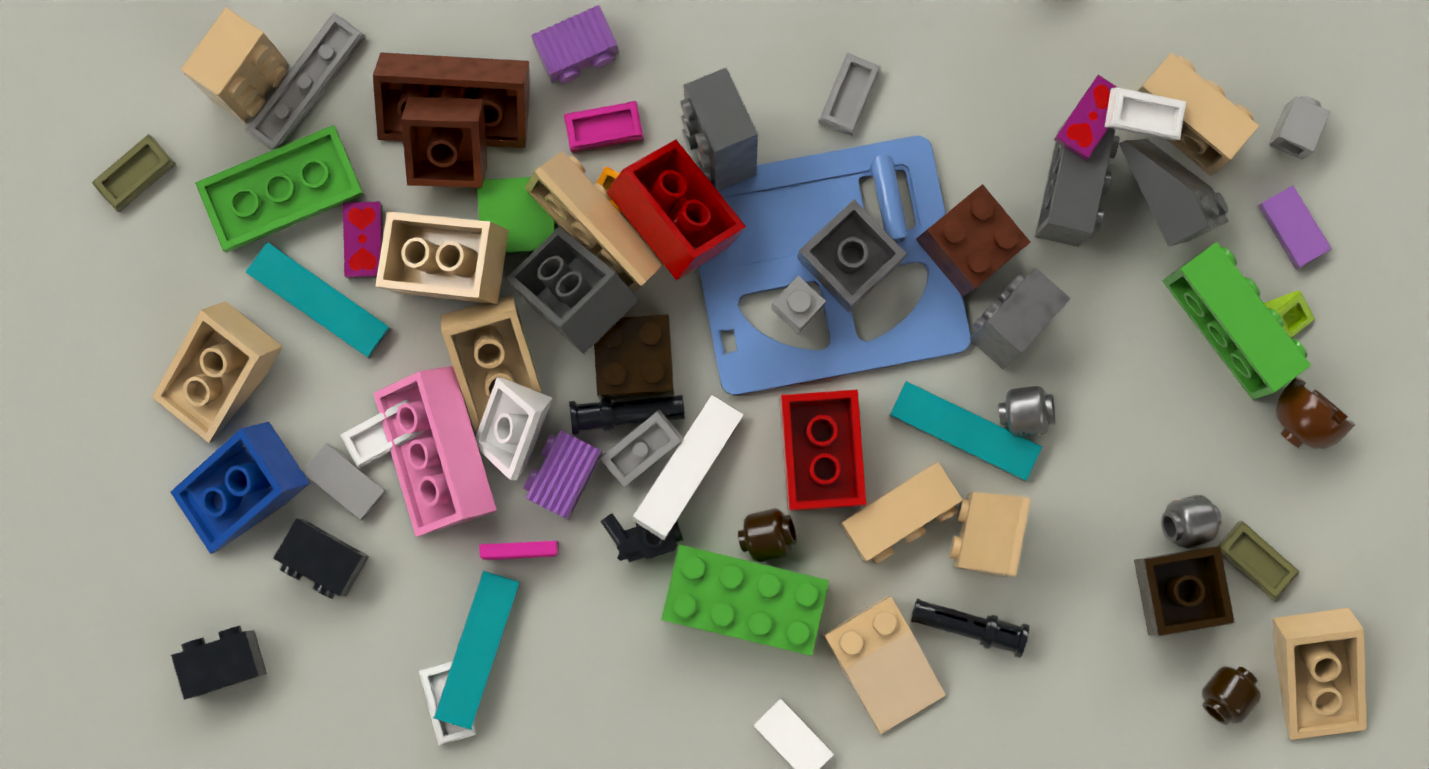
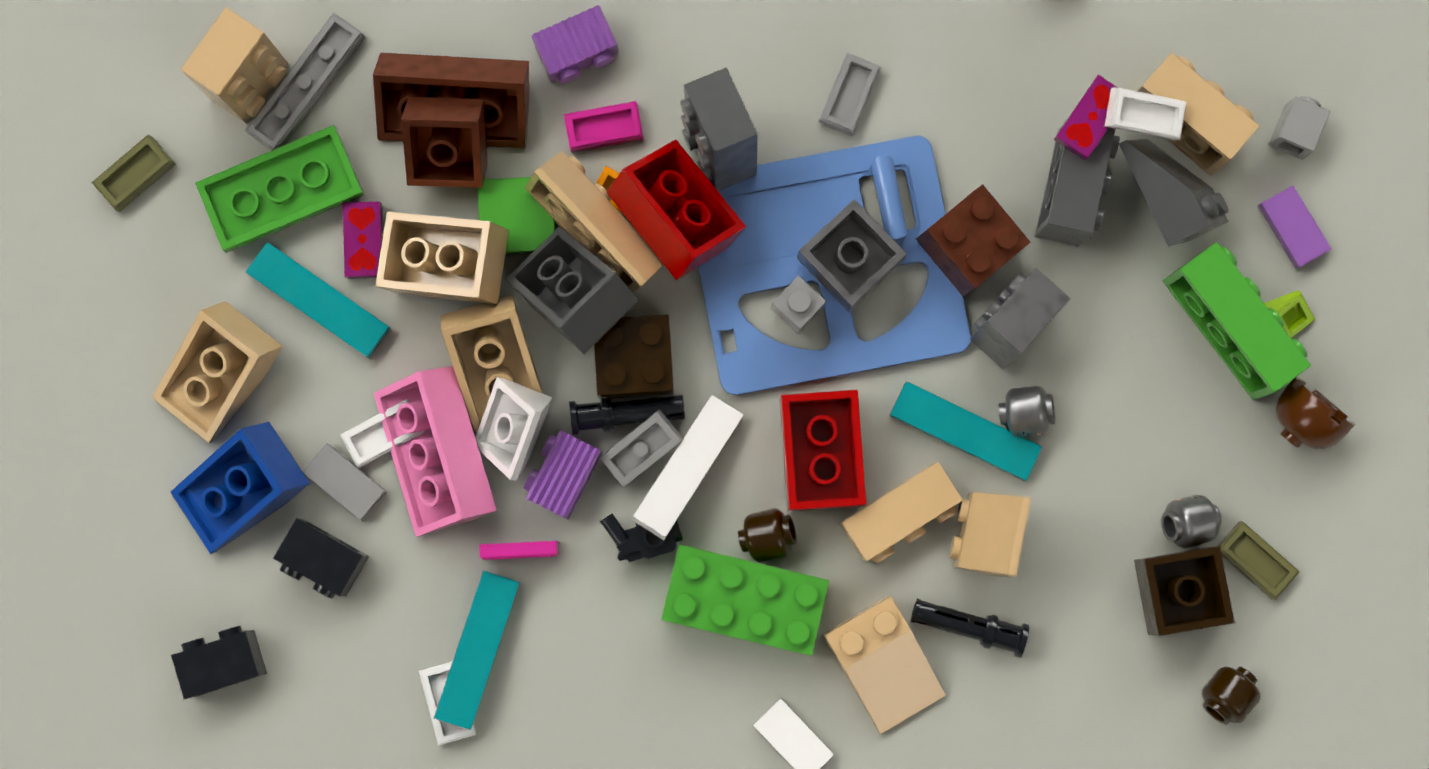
tan slope [1273,608,1367,740] -> none

